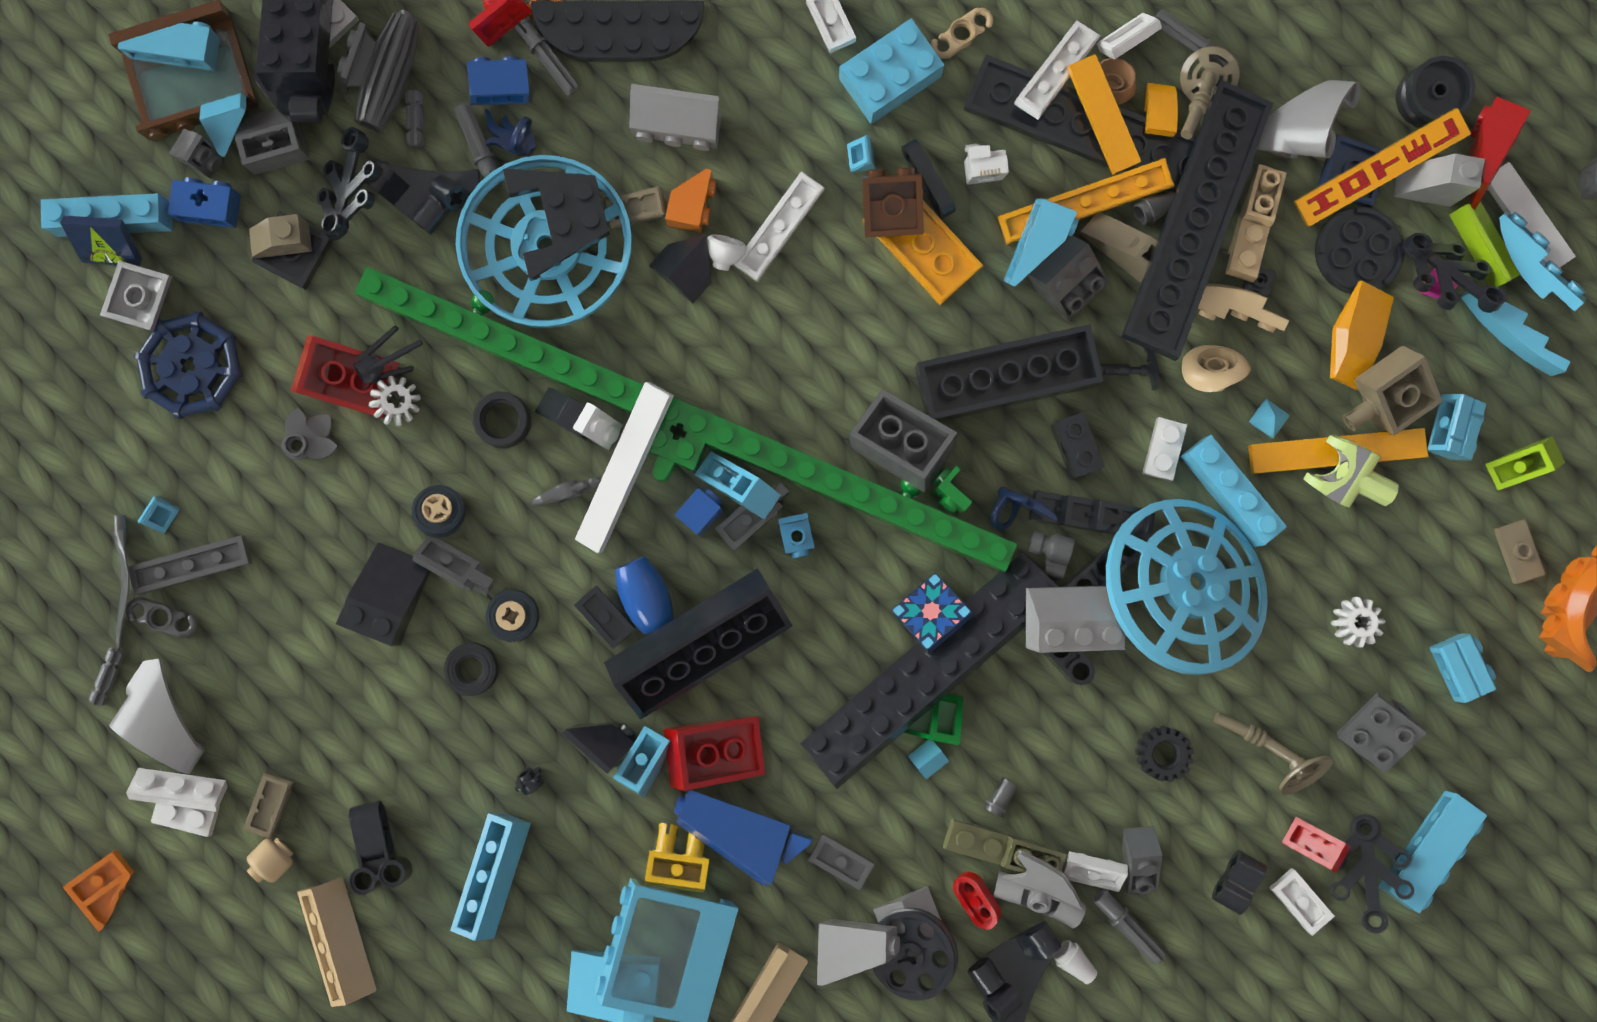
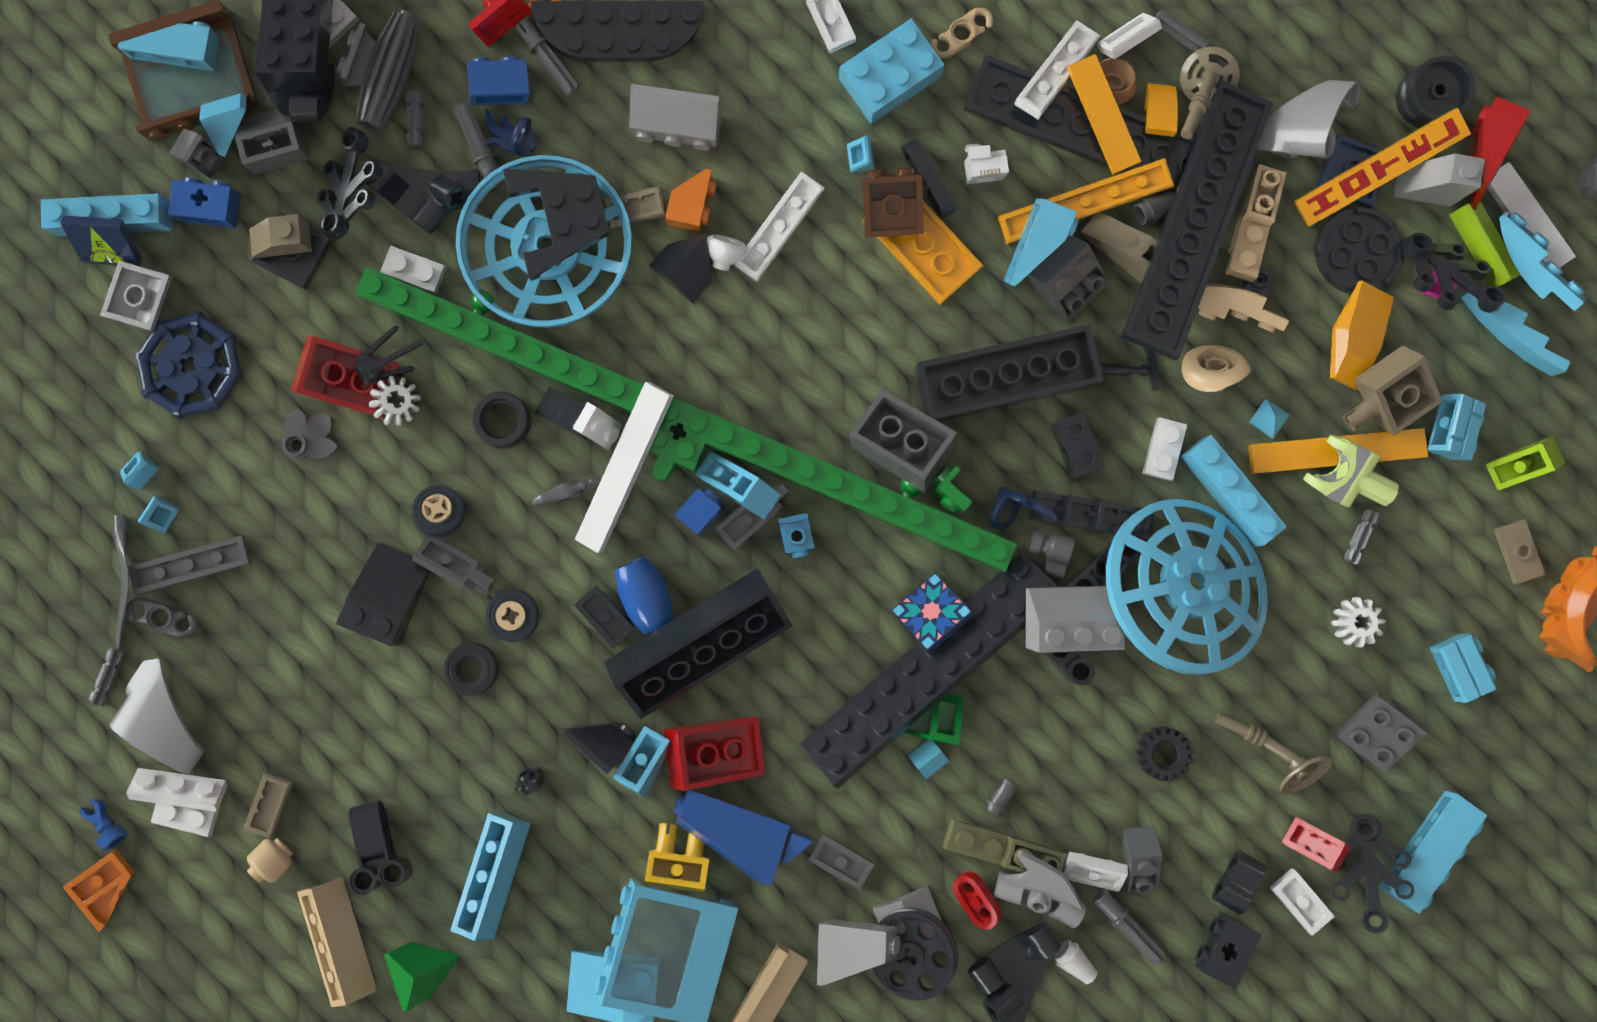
none -> blue piece [80,799,128,852]
none -> medium azure slope [120,451,160,490]
none -> white plate [380,246,447,294]
none -> green slope [384,942,461,1012]
none -> black brick [1195,912,1262,989]
none -> dark grey axle [1344,509,1381,565]

